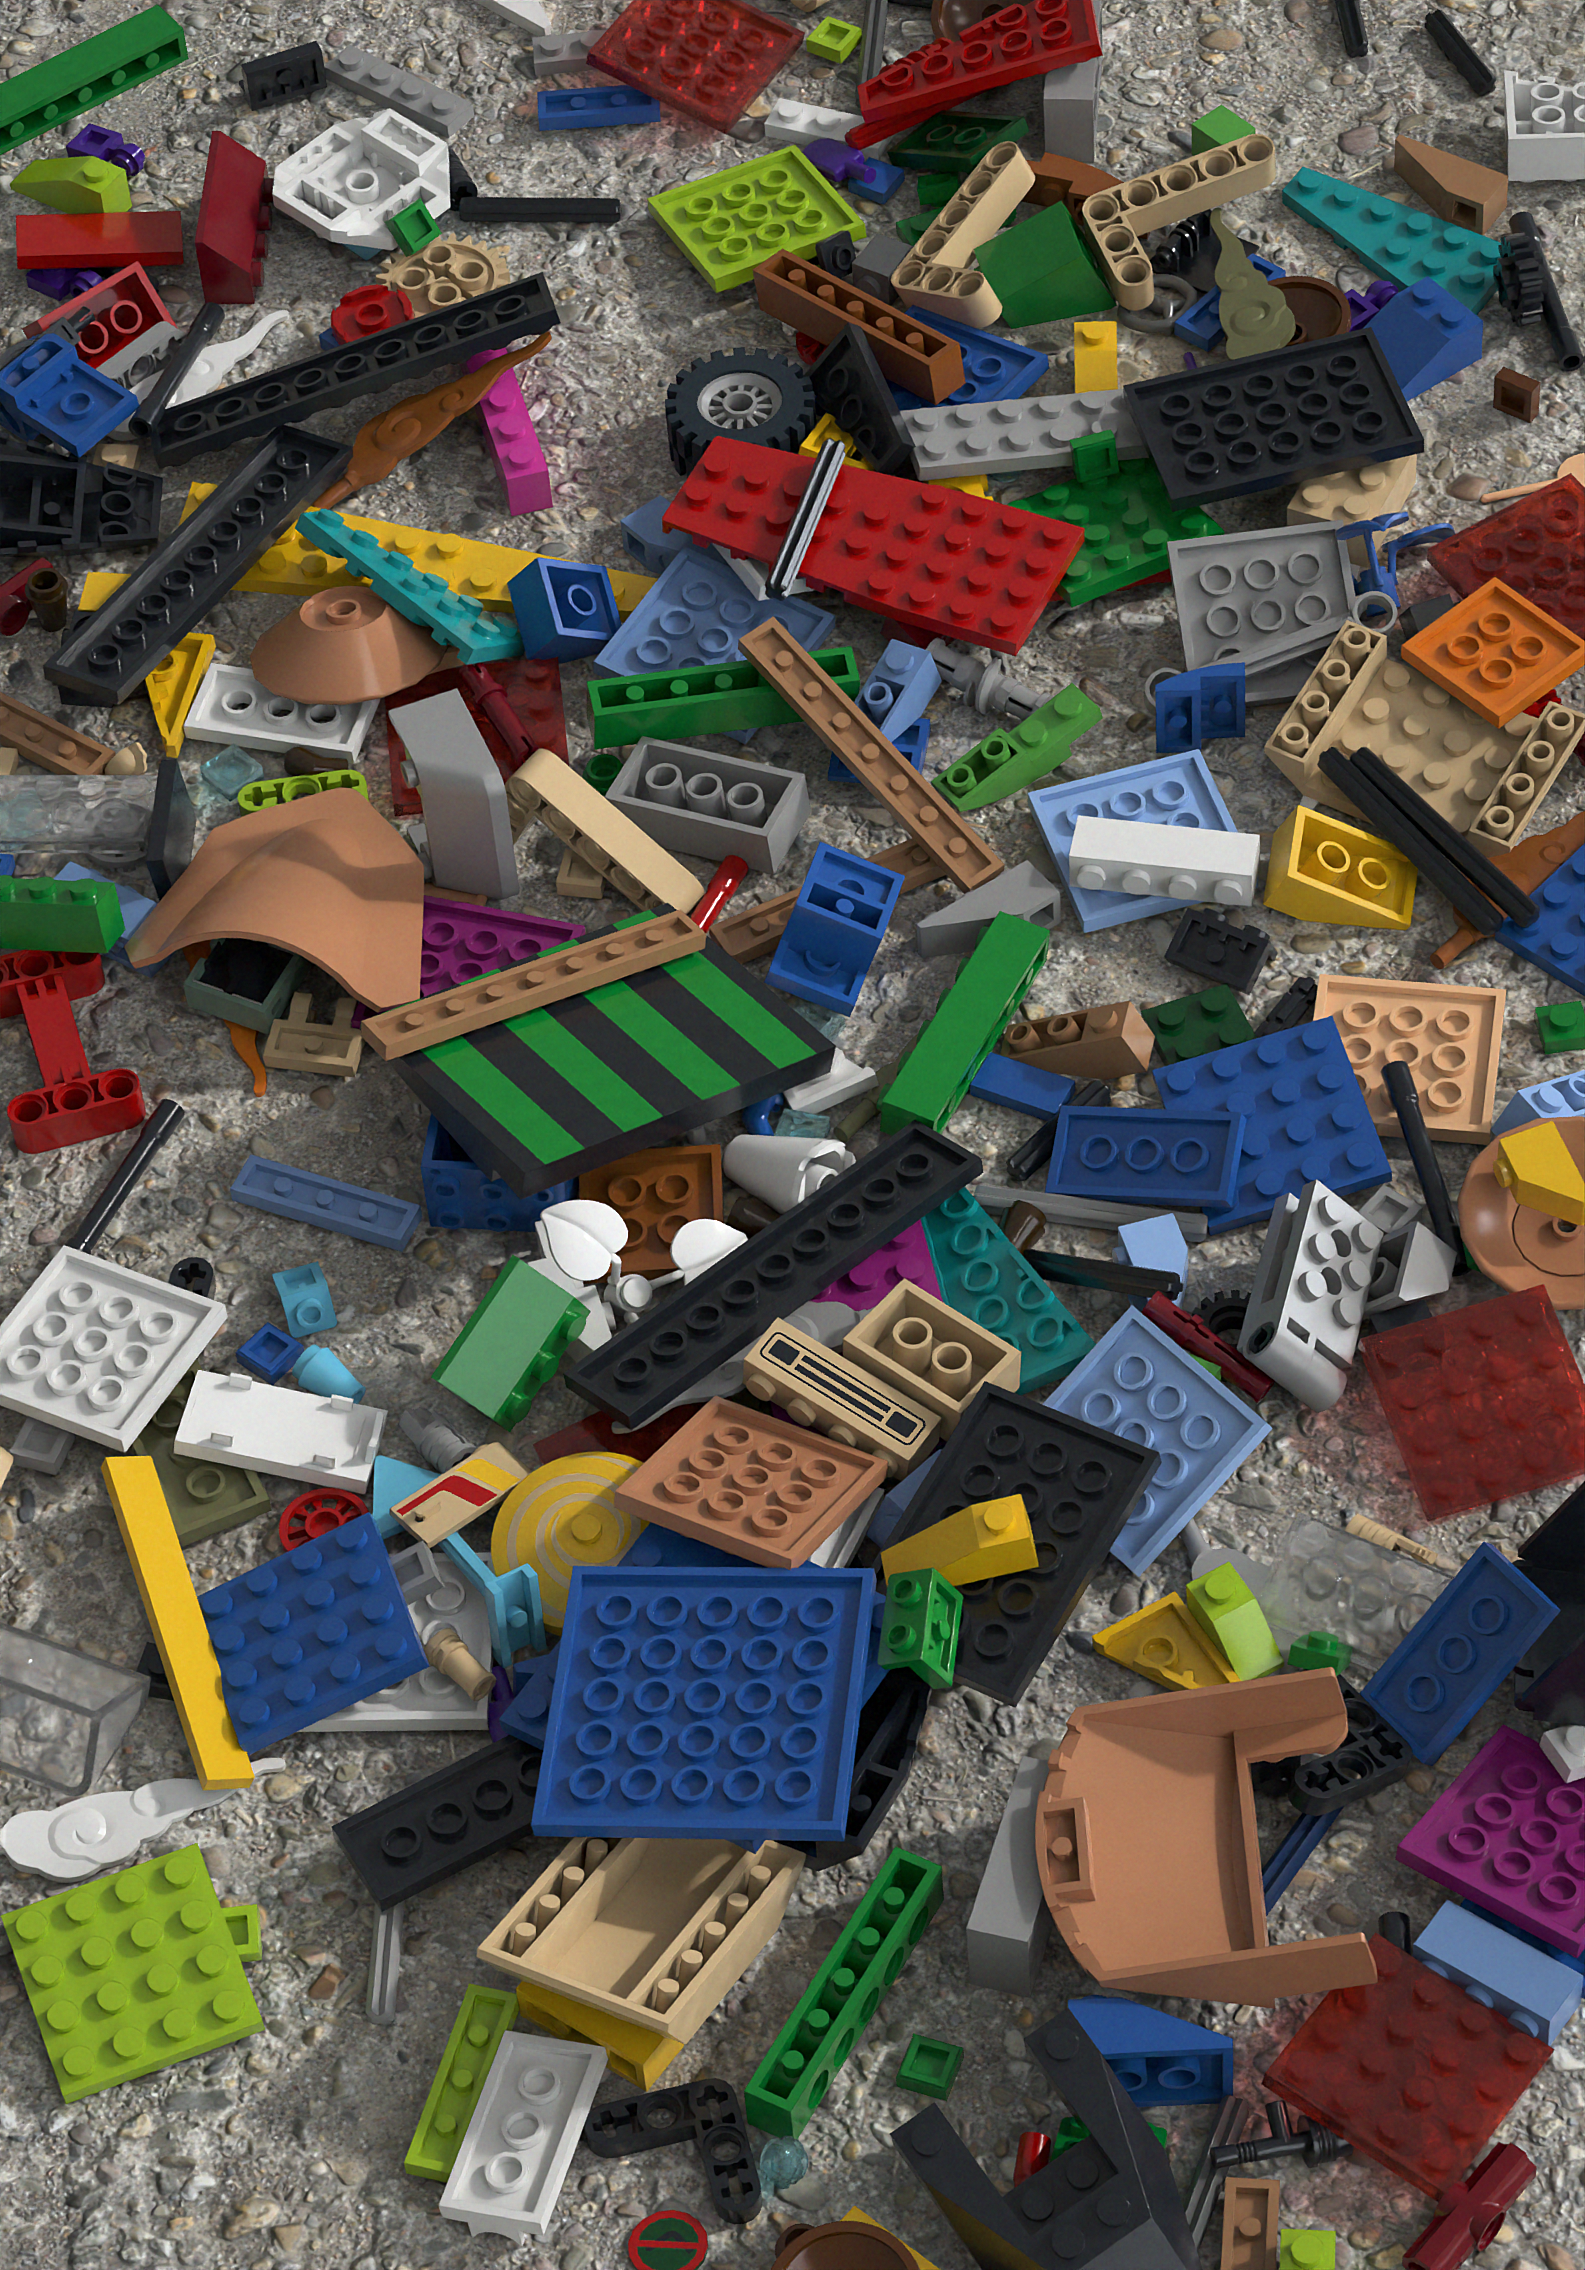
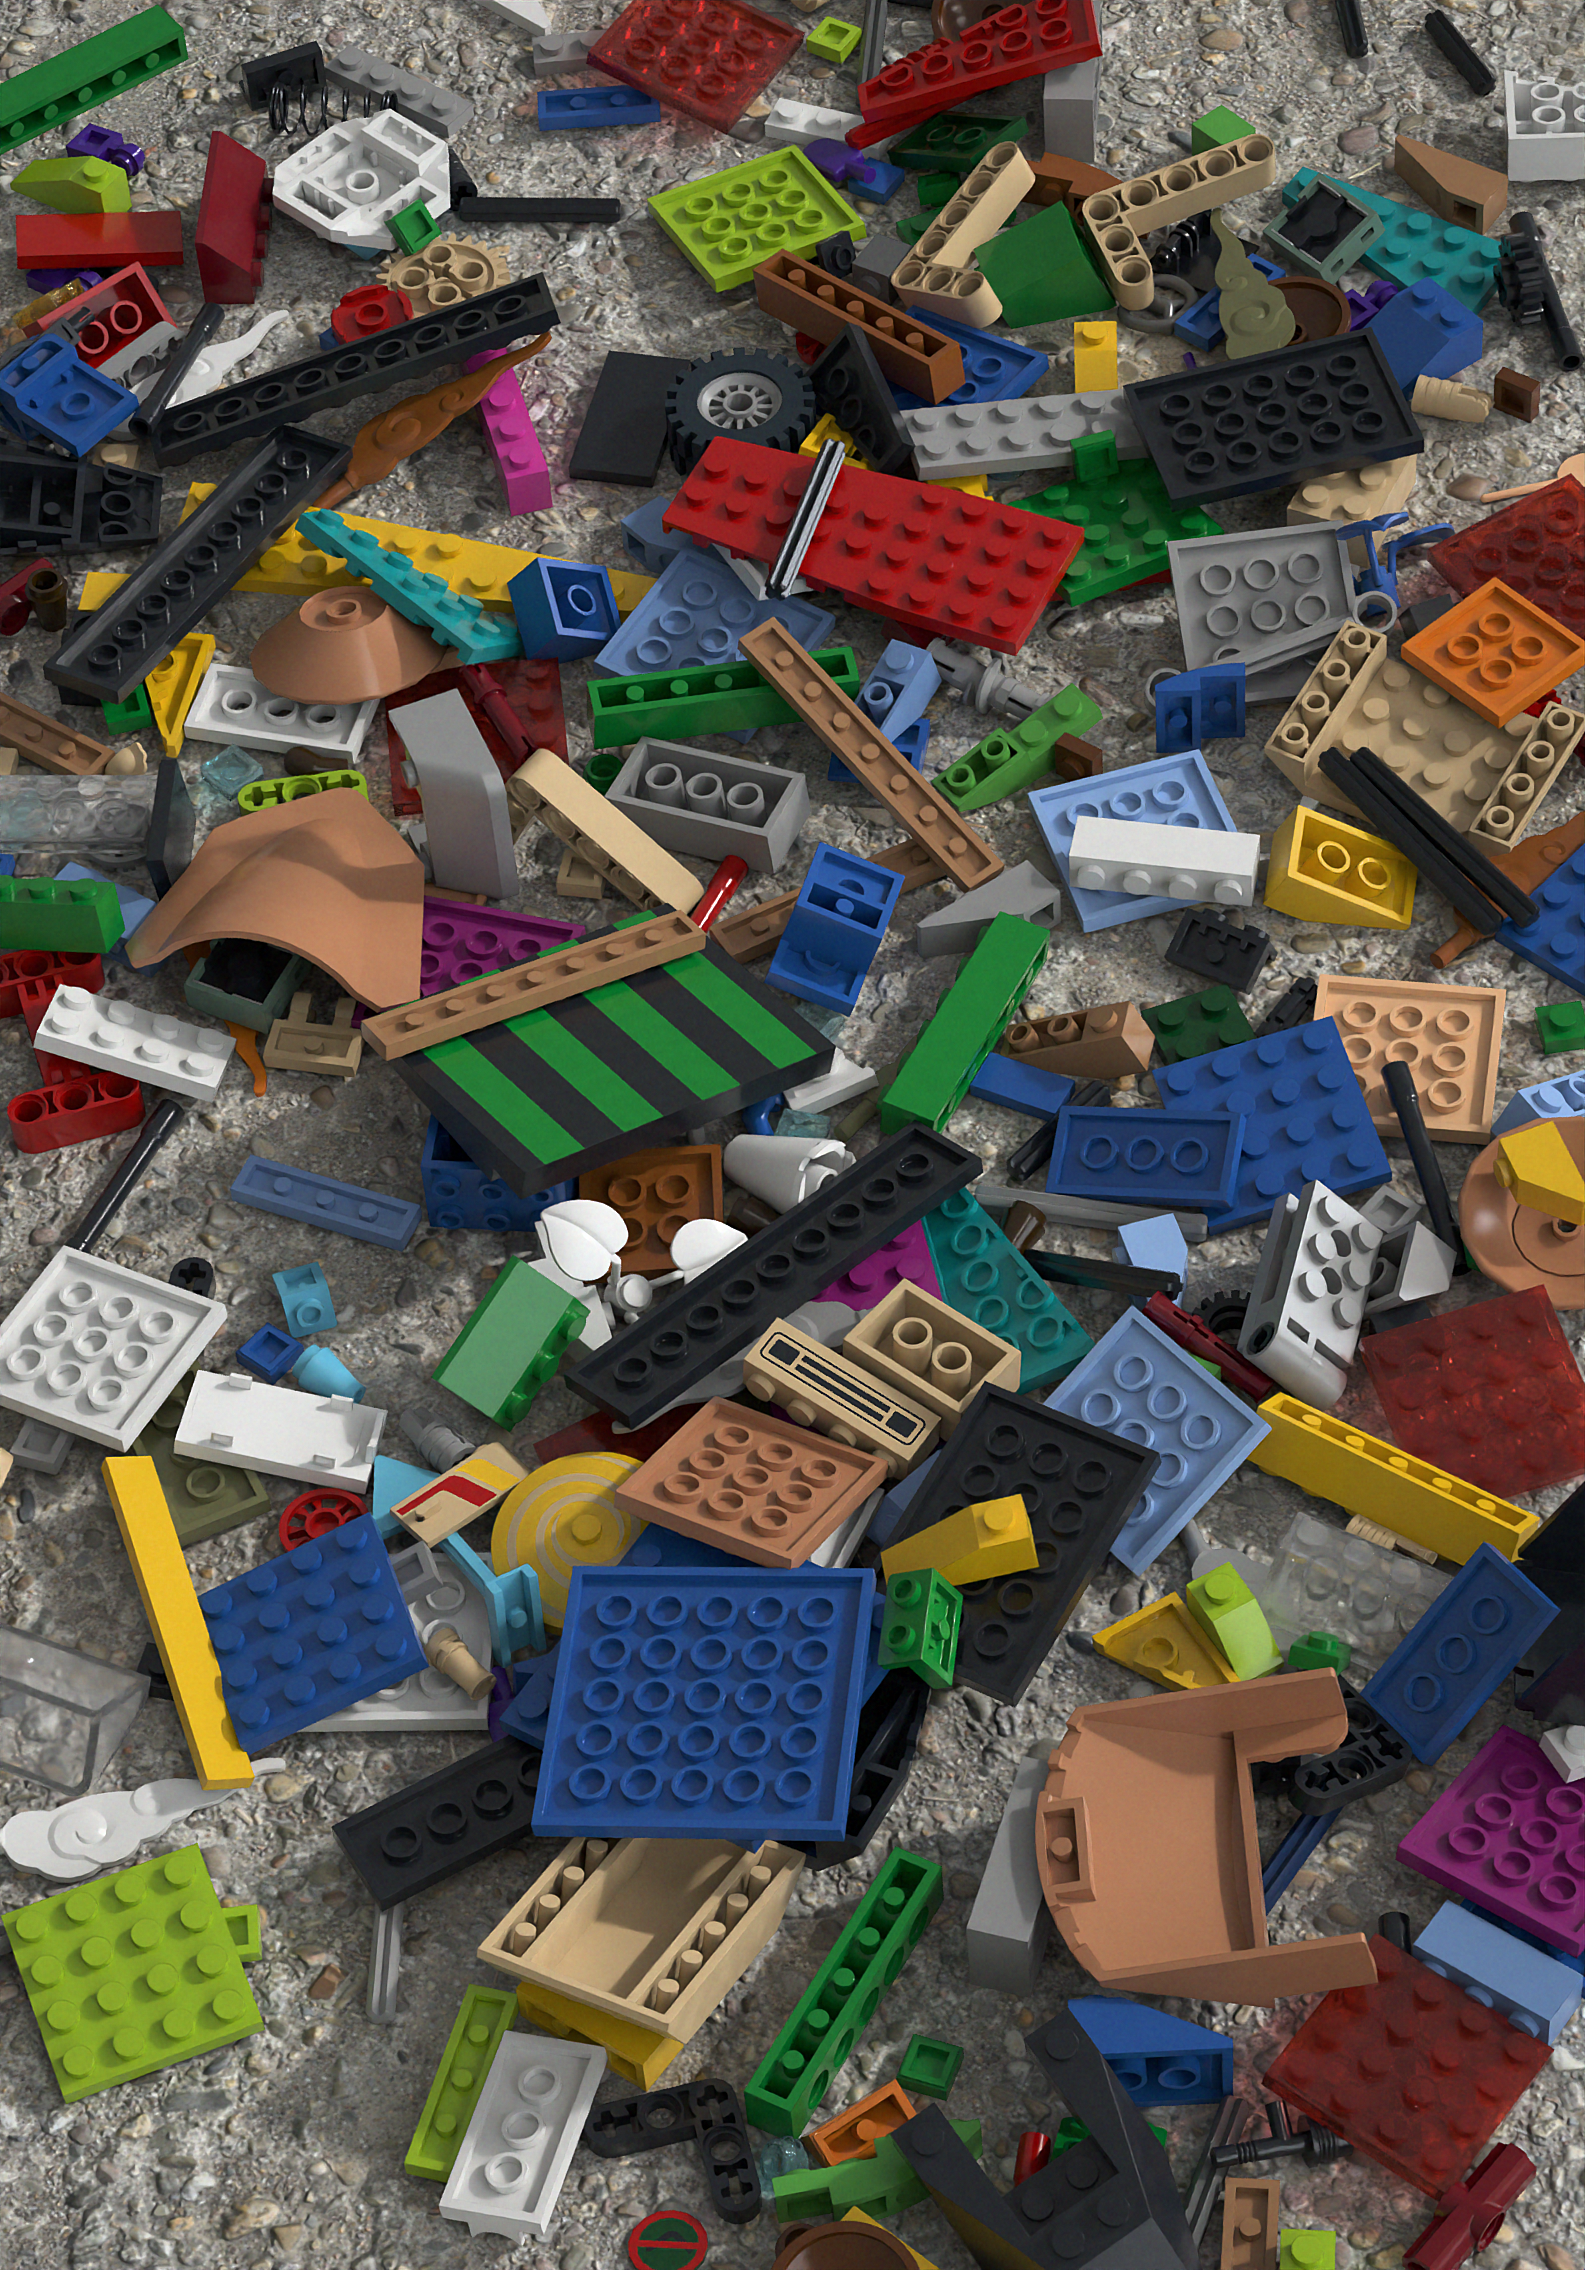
none -> clear yellow wheel [11,278,85,329]
none -> white plate [33,984,237,1103]
none -> green plate [100,684,153,736]
none -> black piece [269,81,399,137]
none -> black tile [568,350,691,488]
none -> bright green slope [772,2118,983,2224]
none -> orange slope [800,2079,917,2168]
none -> reddish brown plate [1055,732,1103,782]
none -> yellow brick [1246,1392,1540,1566]
none -> piece [1262,172,1386,285]
none -> tan hinge [1411,374,1495,424]

